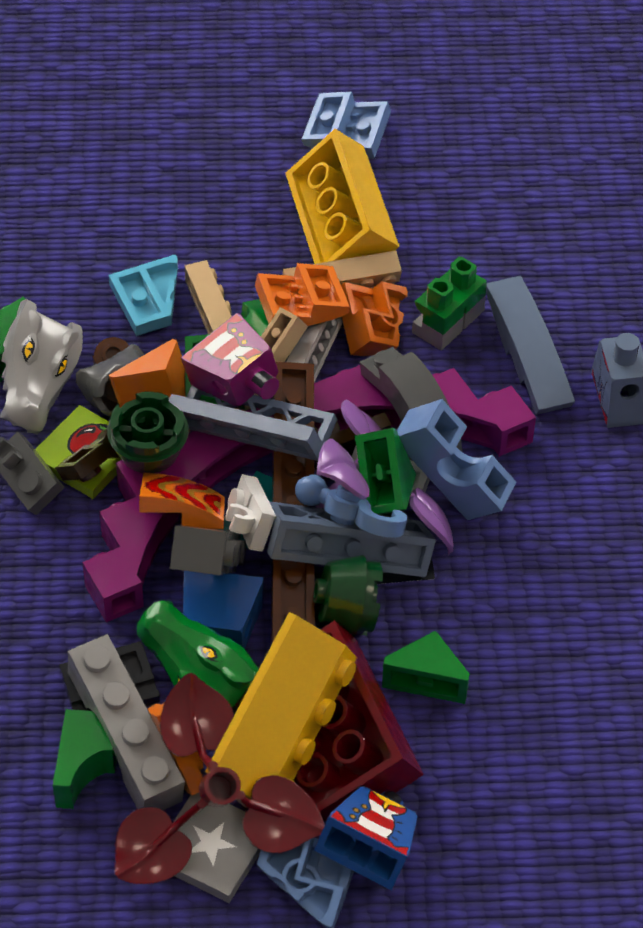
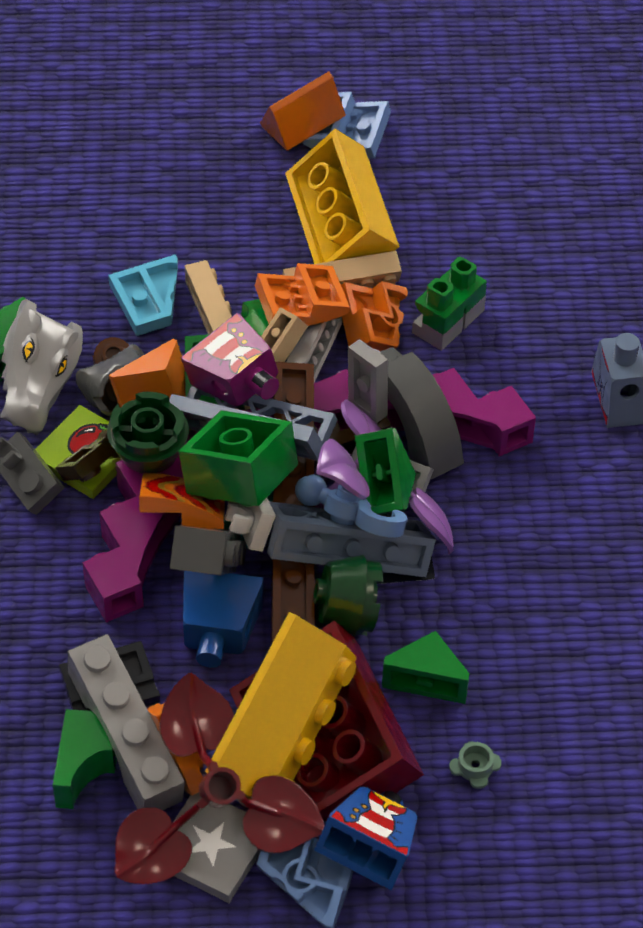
green animal [137,600,259,709] -> none
medium blue arch [397,399,516,520] -> none
sand blue slope [486,276,575,415] -> none
none -> green brick [179,410,298,506]
none -> orange slope [260,71,346,151]
none -> light grey plate [348,339,388,423]
none -> sand green plate [449,741,502,789]

